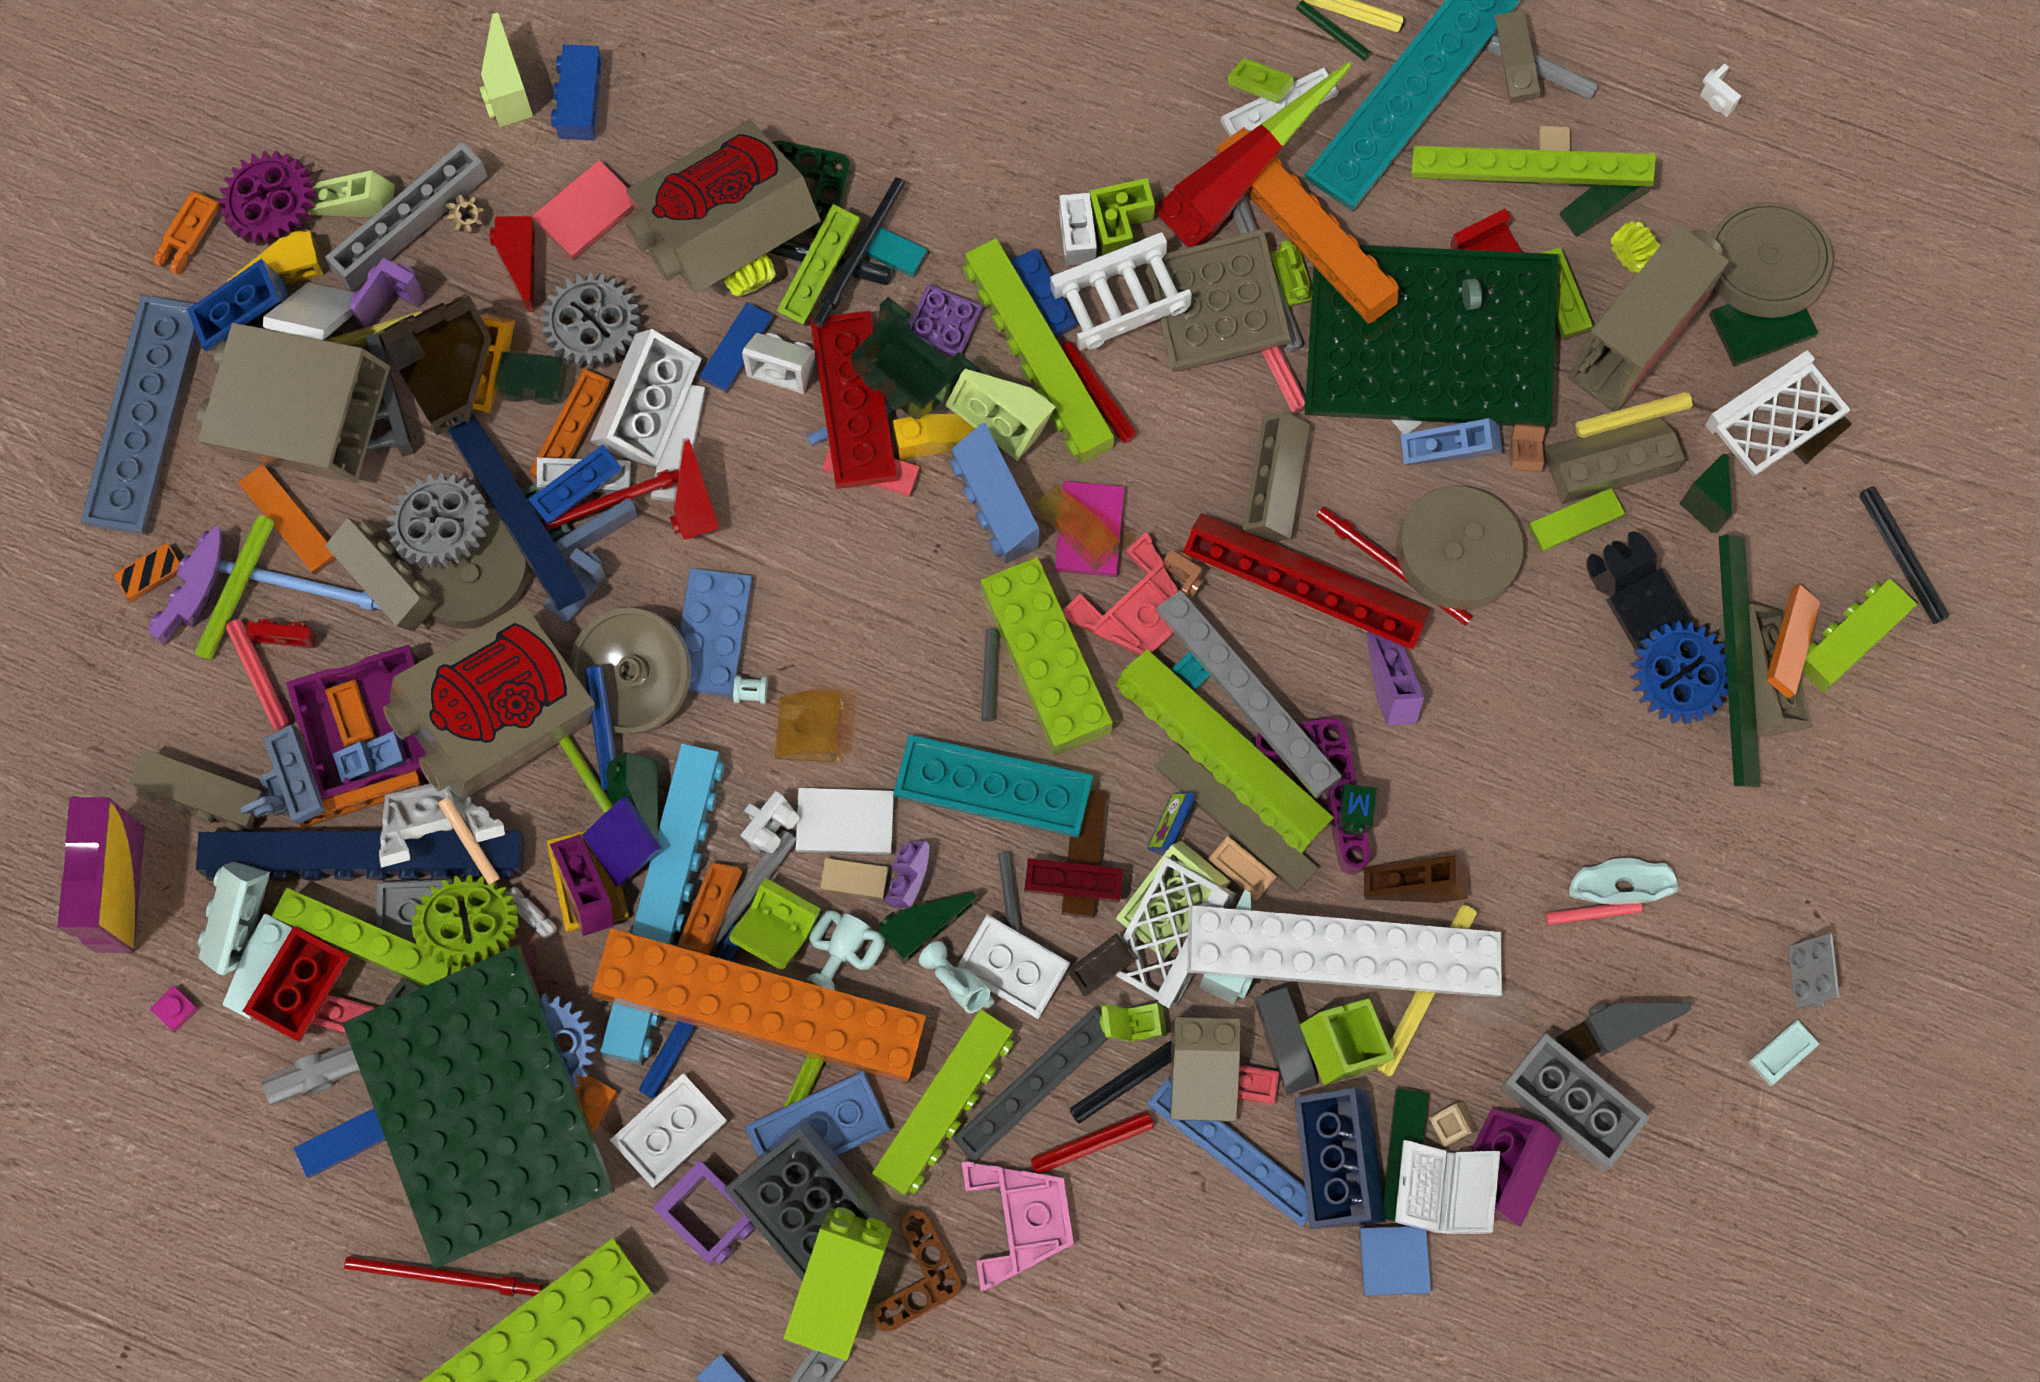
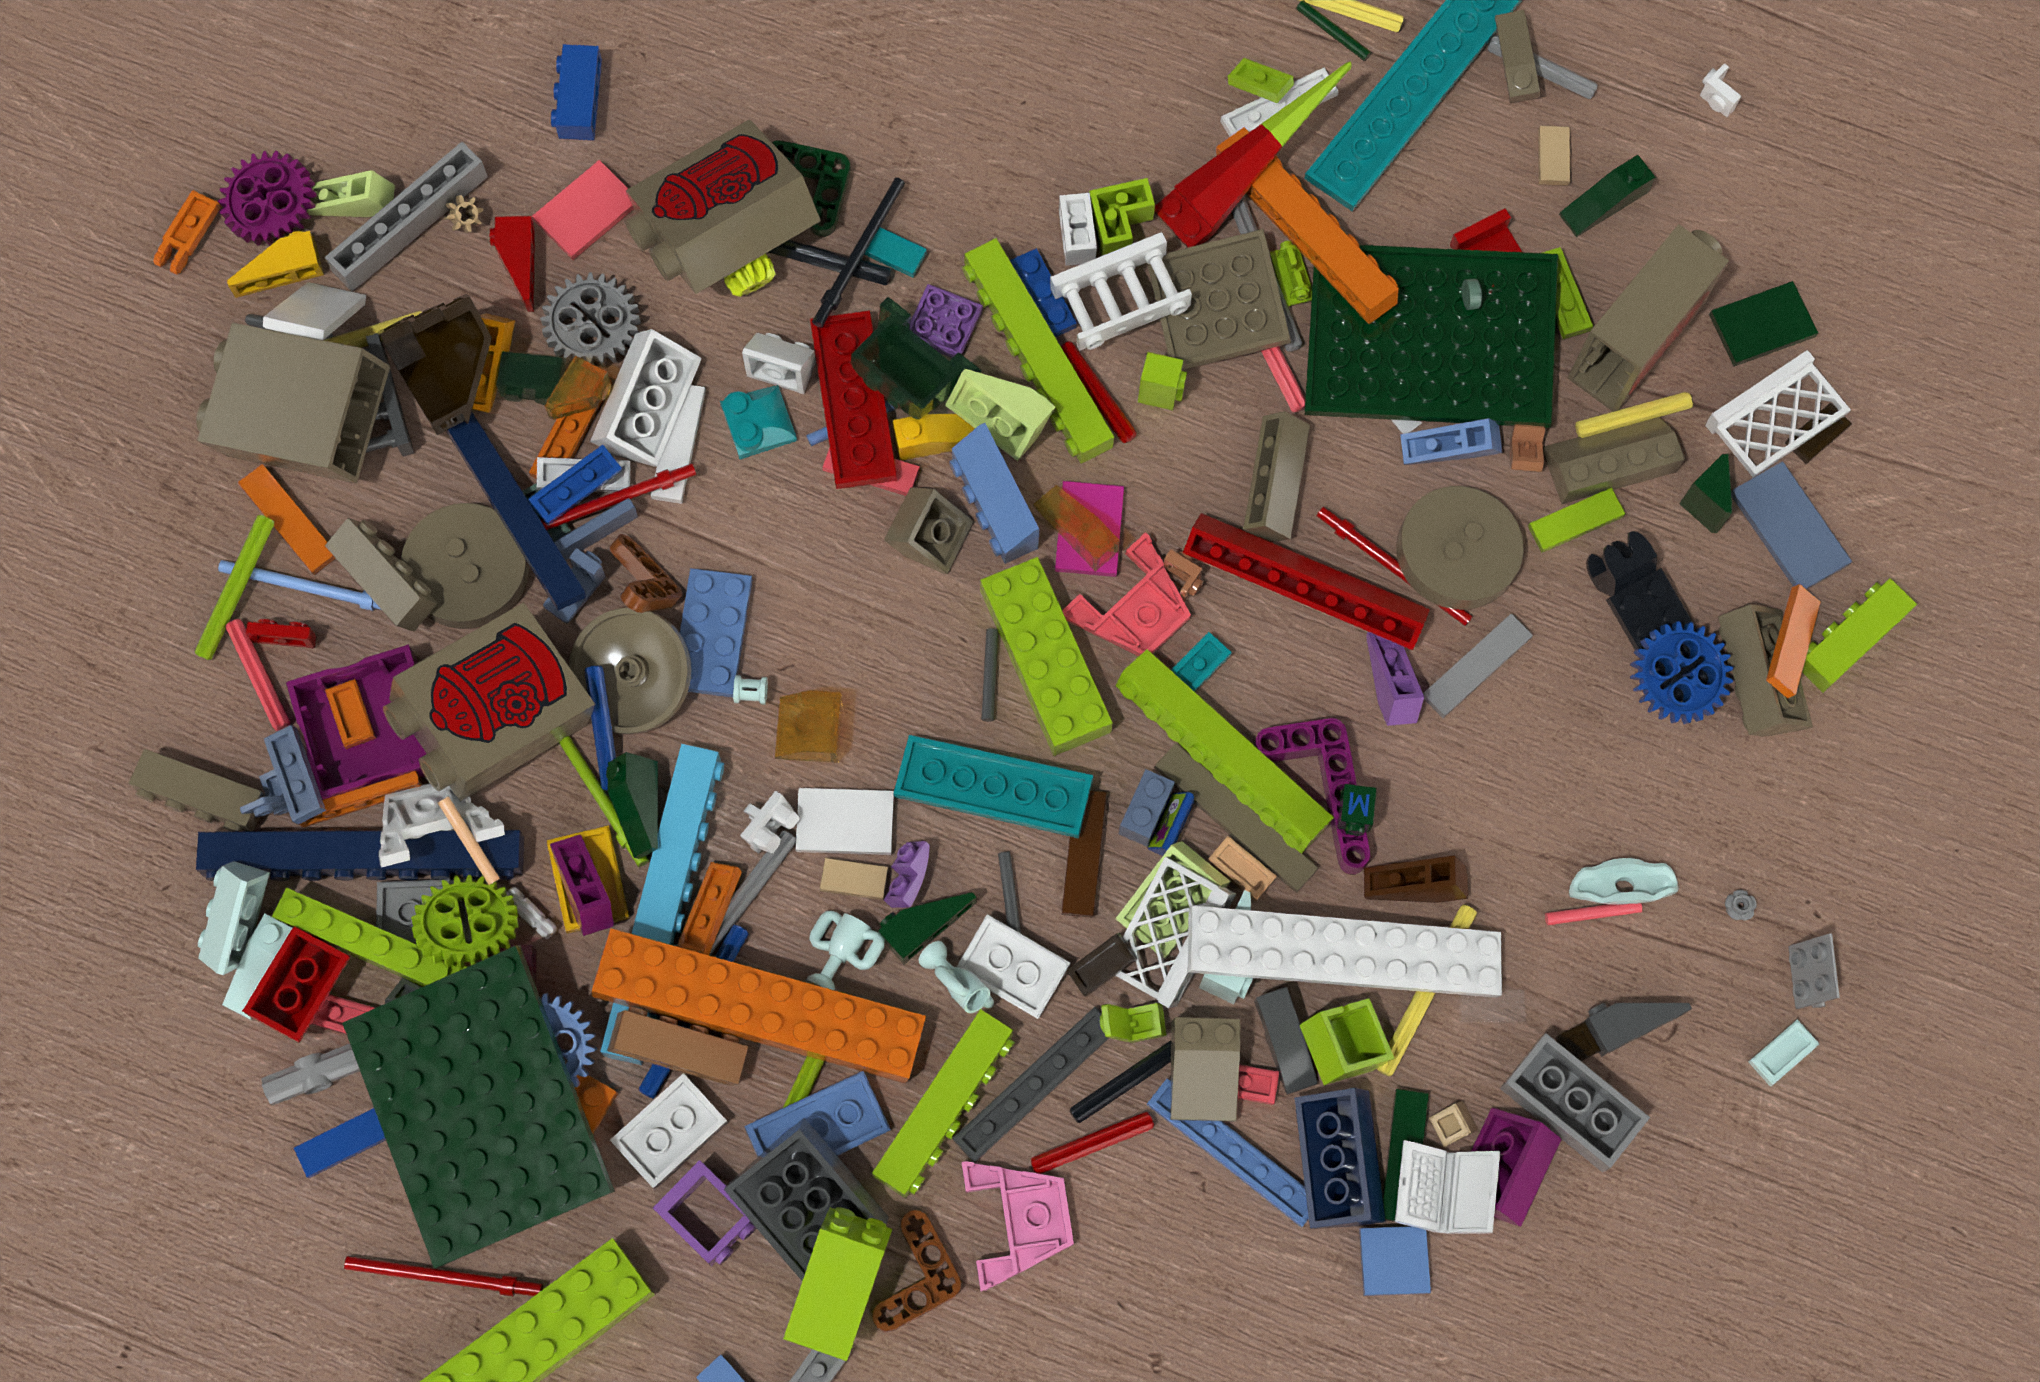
magenta tile [57,797,145,953] -> none
sand blue plate [81,295,197,535] -> none
orange tile [113,542,180,602] -> none
medium lavender slope [148,525,224,645] -> none
dark pink plate [150,985,199,1032] -> none
blue slope [187,259,290,351] -> none
medium blue slope [333,731,408,783] -> none
medium lavender bracket [350,257,426,328] -> none
light grey gear [387,472,489,570] -> none
yellowish green slope [479,13,533,127] -> none
dark purple tile [583,797,662,887] -> none
red slope [669,437,719,540] -> none
blue tile [700,302,773,393] -> none
lime bracket [729,878,821,969] -> none
lime plate [777,204,861,326] -> none
dark red plate [1024,858,1123,903] -> none
light grey plate [1156,590,1342,799] -> none
lime plate [1411,146,1656,187] -> none
neon yellow gear [1611,221,1660,273] -> none
dark tan brick [1713,202,1833,318] -> none
dark green tile [1718,534,1761,788] -> none
black axle [1860,486,1949,624] -> none
none -> clear yellow slope [544,356,611,420]
none -> medium nougat brick [607,1007,748,1086]
none -> dark orange beam [609,534,683,613]
none -> teal slope [720,385,798,460]
none -> dark tan slope [884,487,974,574]
none -> sand blue brick [1119,769,1175,847]
none -> lime brick [1138,352,1187,411]
none -> light grey tile [1423,614,1533,719]
none -> light grey plate [1725,890,1757,921]
none -> sand blue tile [1731,461,1852,590]

